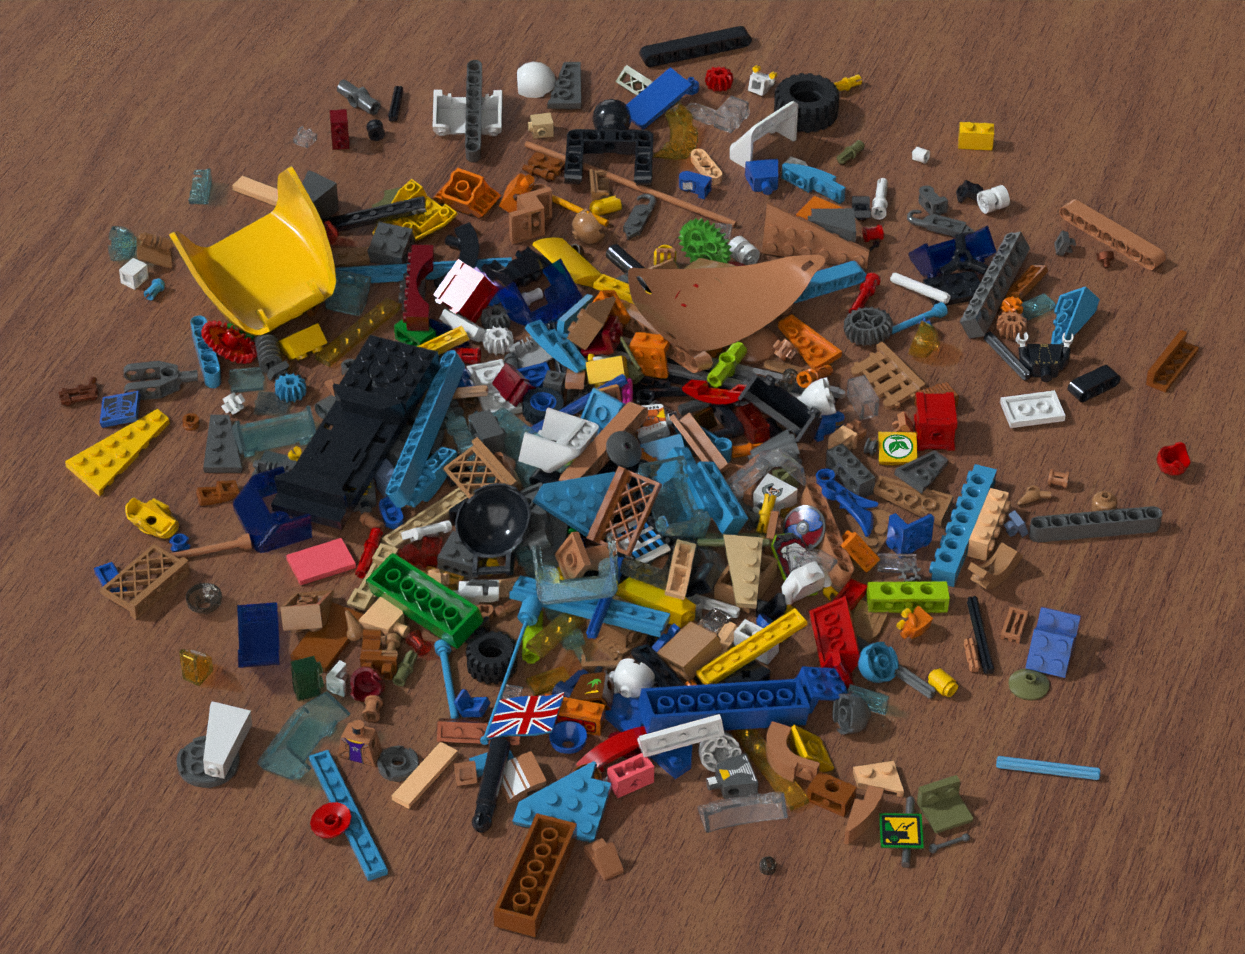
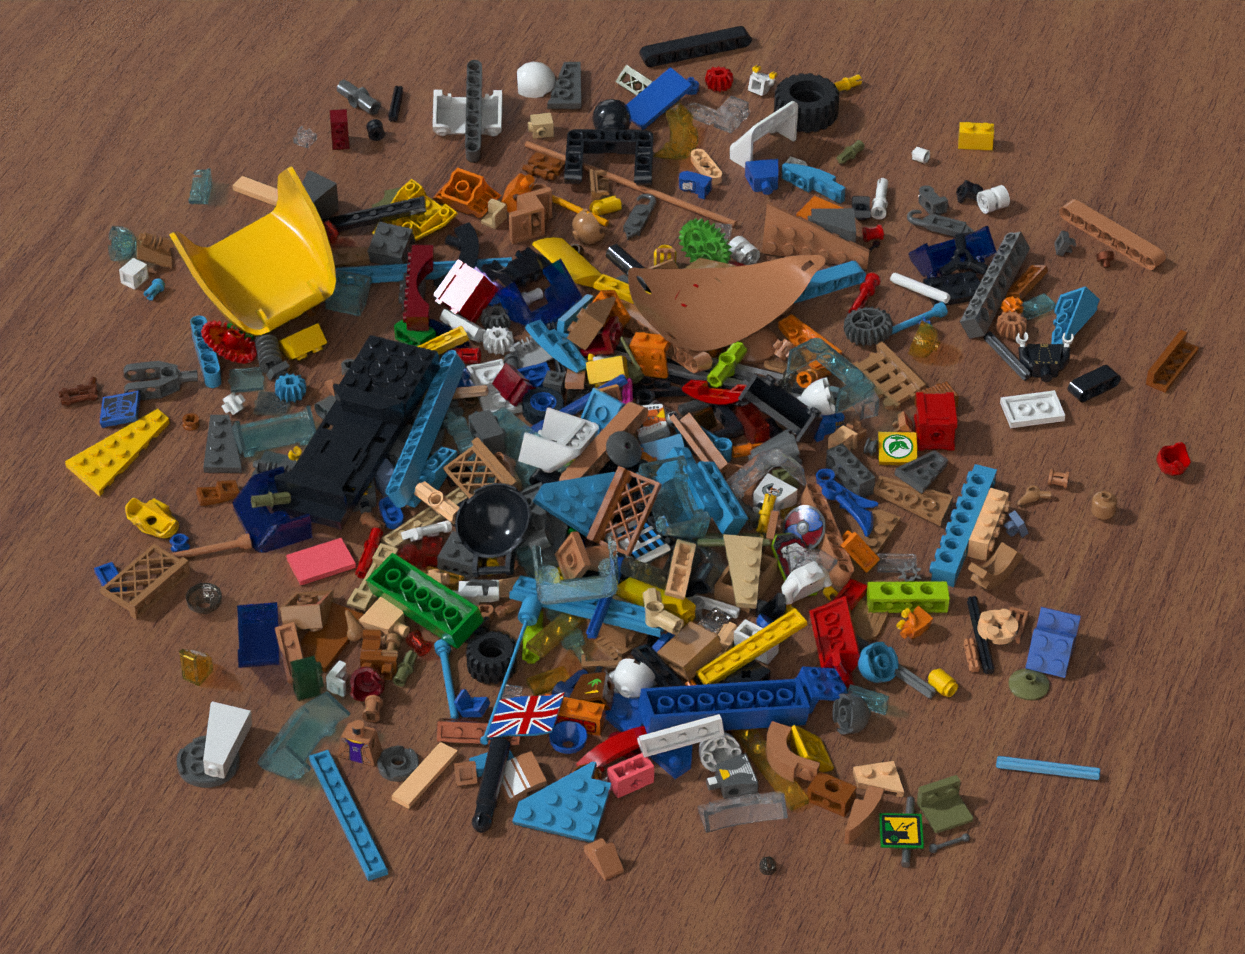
red dish [310,802,352,838] -> none
clear yellow tile [315,297,401,367] -> none
dark orange brick [493,813,577,937] -> none
blue bracket [886,513,935,558] -> none
dark grey beam [1029,506,1162,542] -> none
none -> olive axle [251,492,291,508]
none -> nougat plate [275,622,309,684]
none -> light nougat piece [414,481,460,524]
none -> tan panel [481,198,507,229]
none -> tan piece [643,588,684,635]
none -> clear light blue windscreen [786,338,875,414]
none -> light nougat plate [977,609,1018,645]

